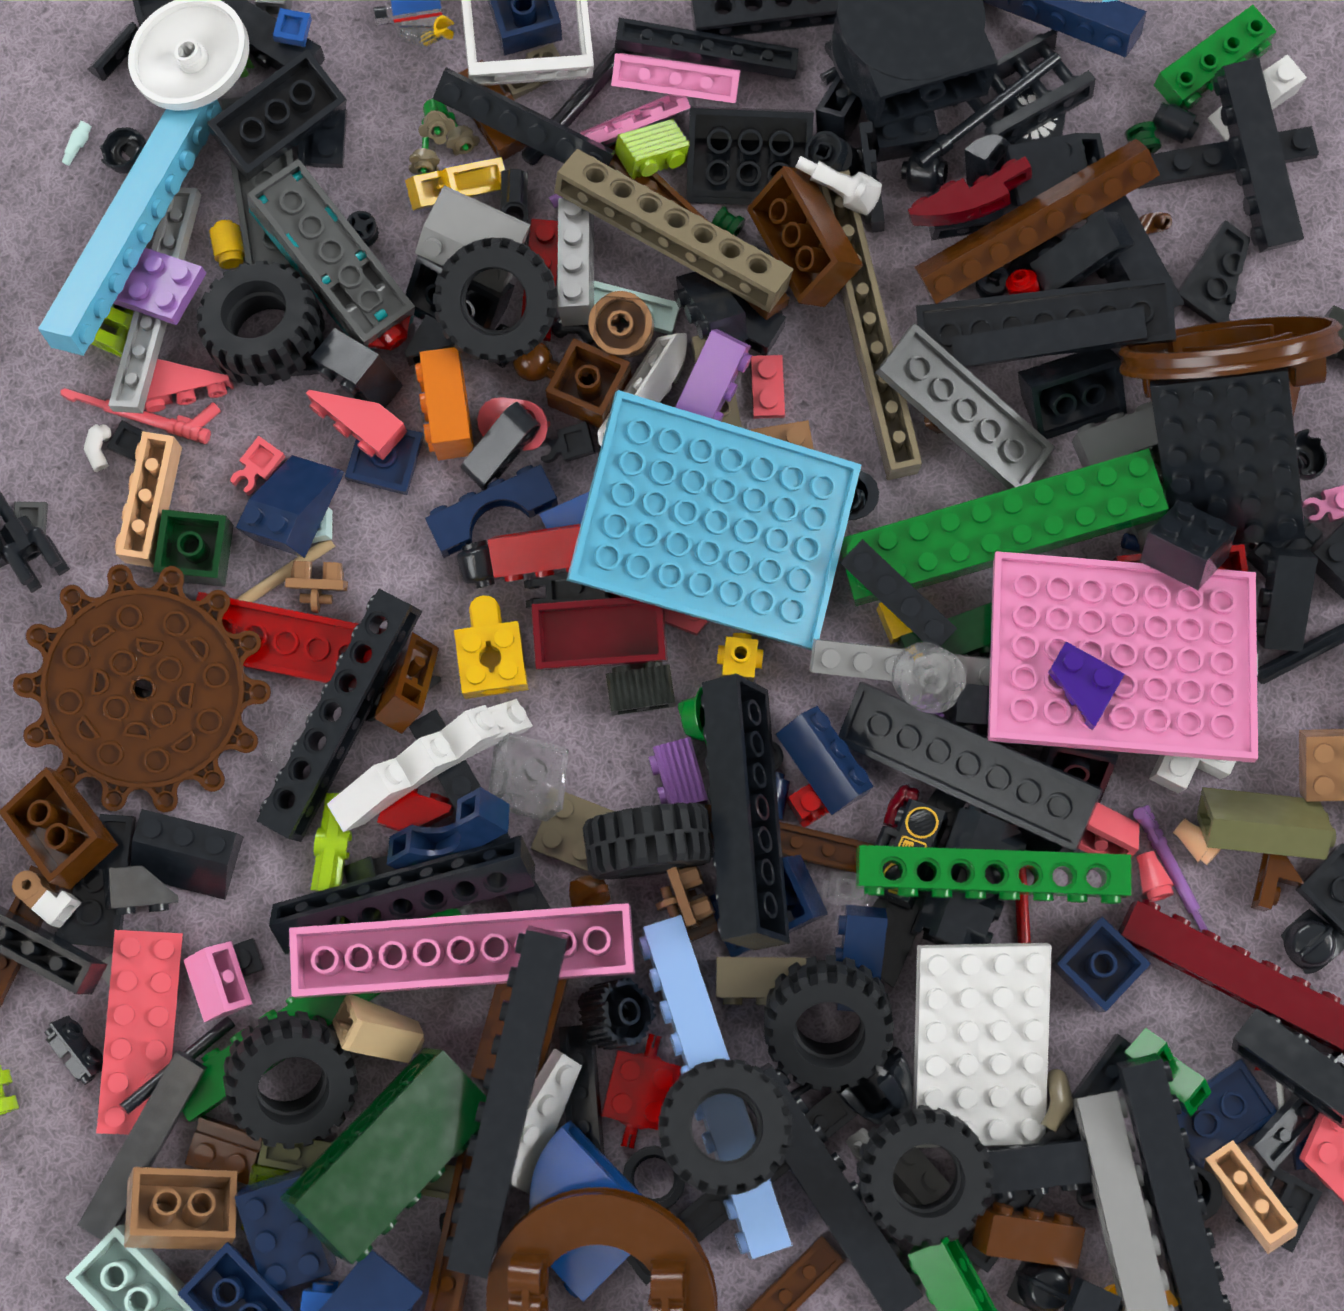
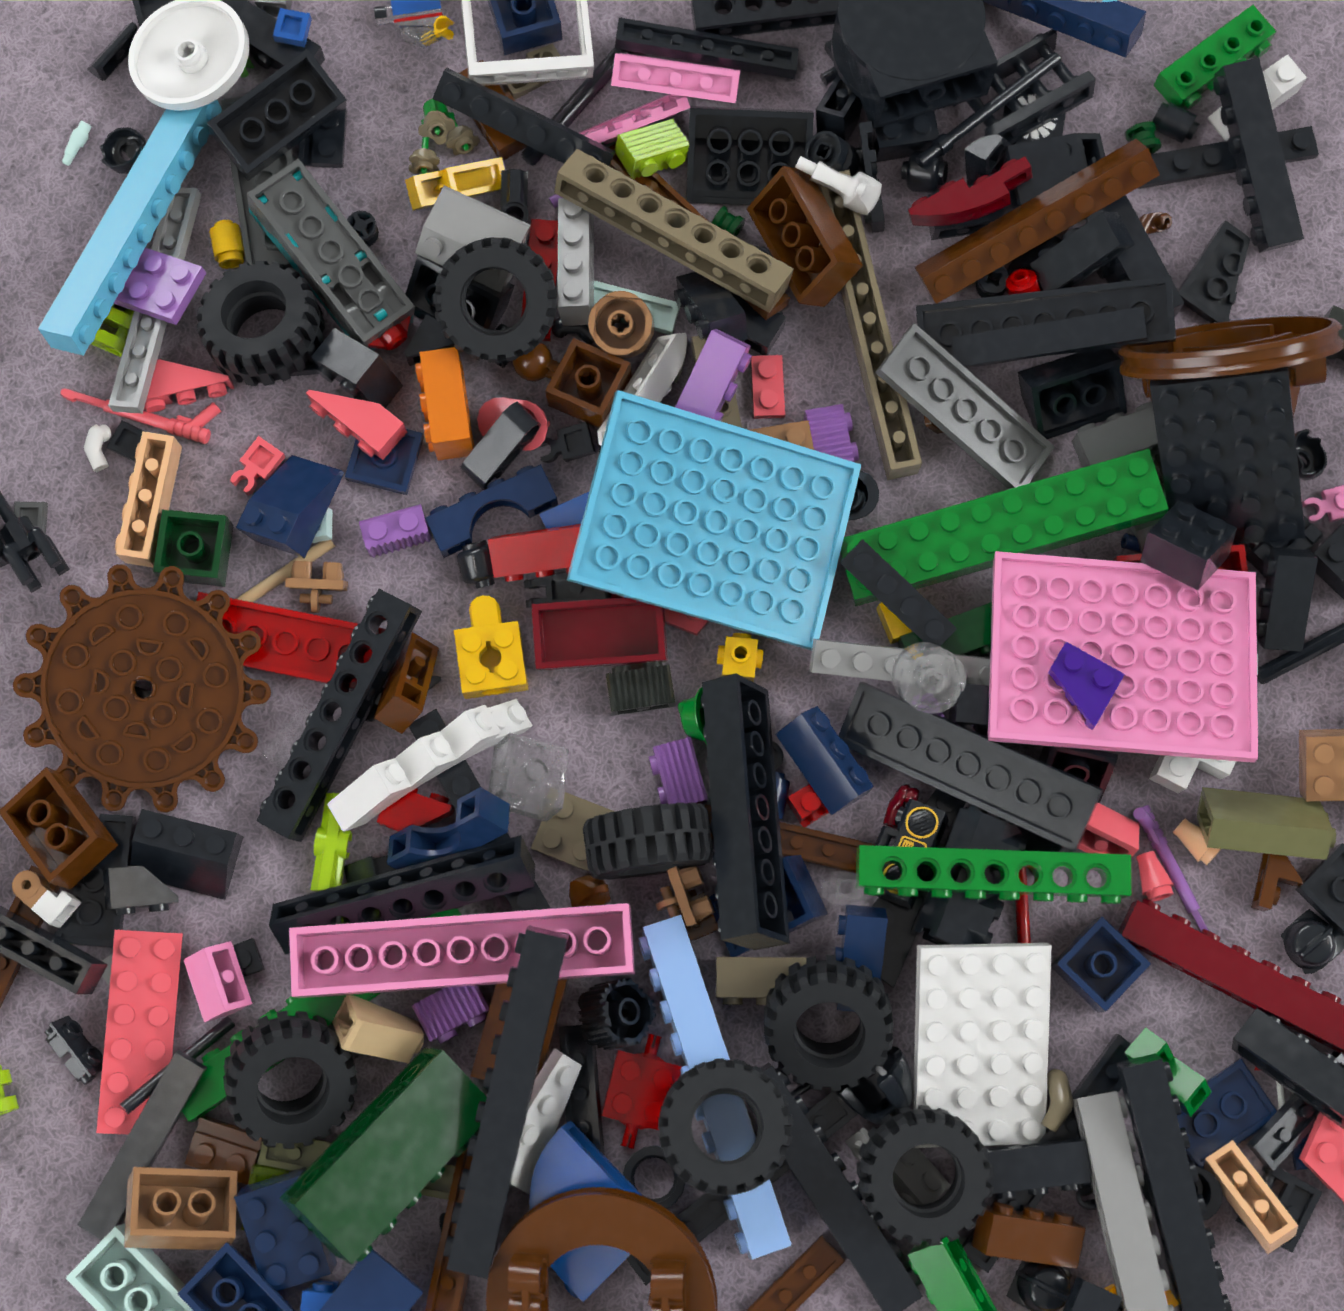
none -> medium lavender brick [359,504,431,558]
none -> medium lavender brick [412,985,490,1044]
none -> medium lavender brick [804,404,859,462]

